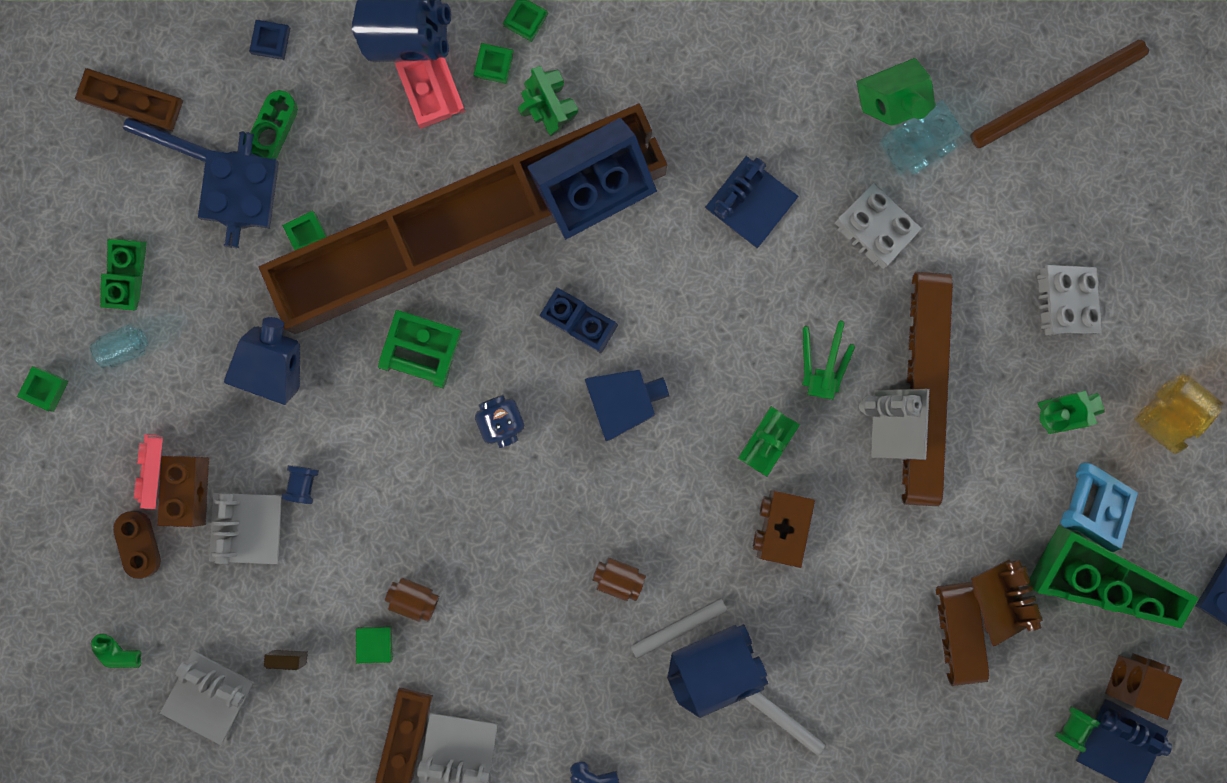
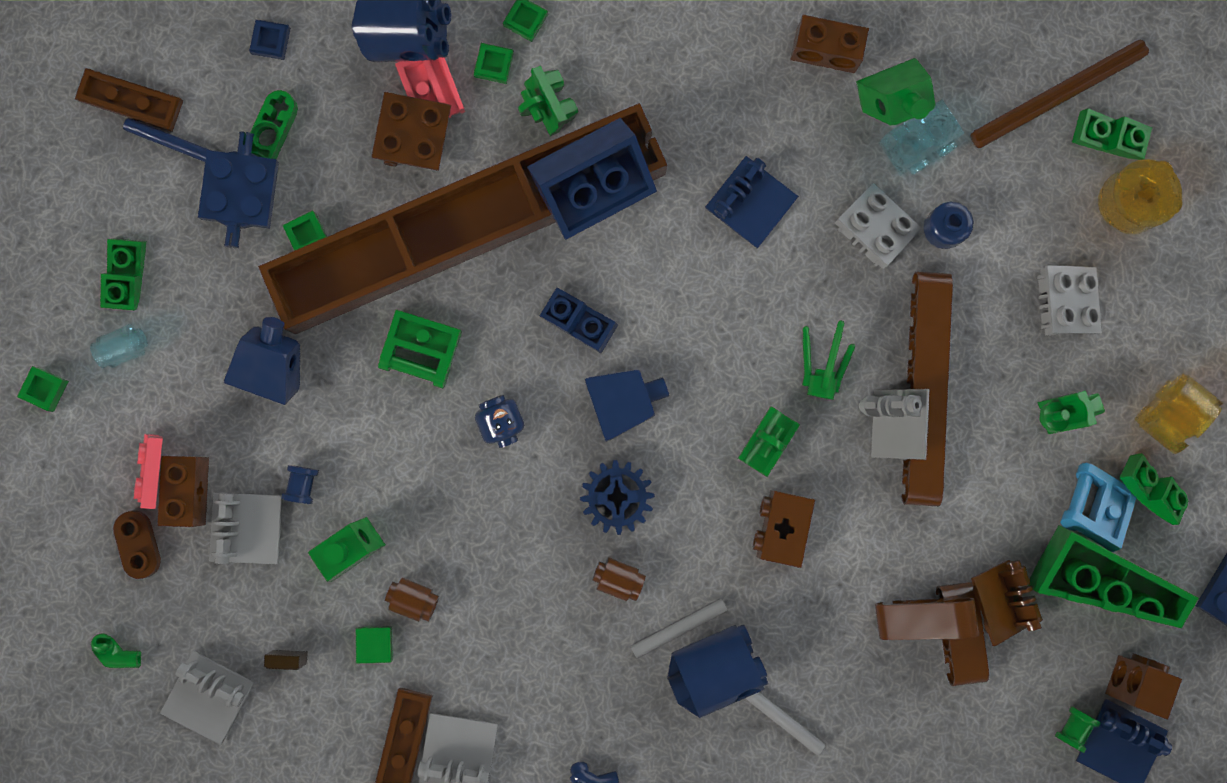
none -> green torso [308,517,386,582]
none -> reddish brown hinge [371,92,451,171]
none -> dark blue gear [580,460,655,535]
none -> reddish brown brick [790,15,869,73]
none -> reddish brown beam [875,598,979,640]
none -> dark blue head [923,201,974,249]
none -> green slope [1072,108,1153,160]
none -> clear yellow brick [1098,159,1182,234]
none -> green slope [1120,453,1189,525]

